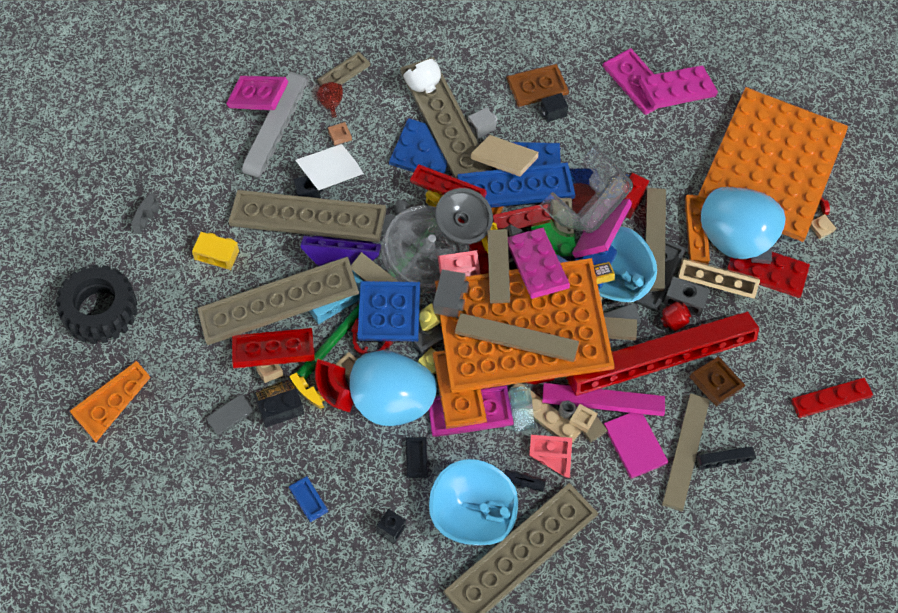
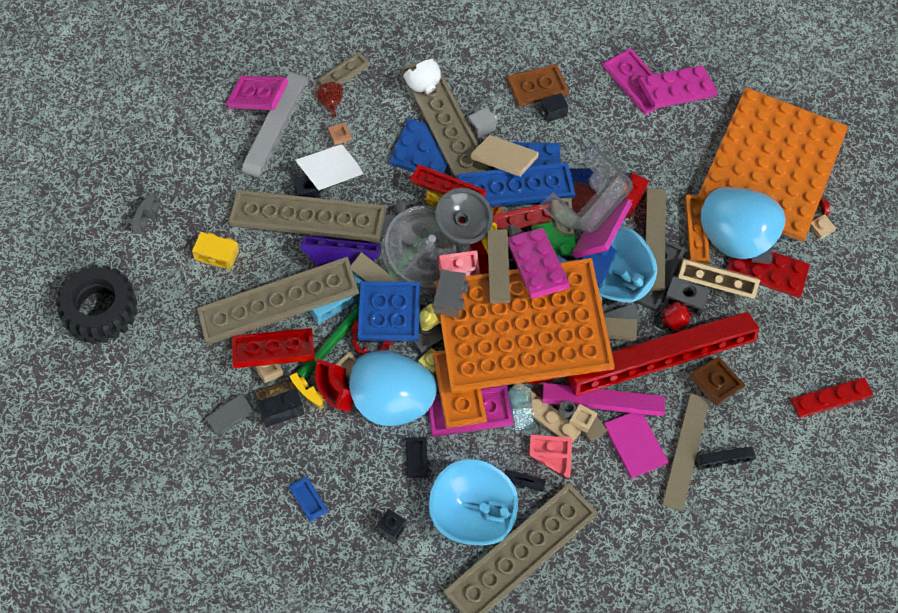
orange wing [70,361,150,443] -> none
dark tan tile [455,313,579,362] -> none
slope [594,262,615,284] -> none

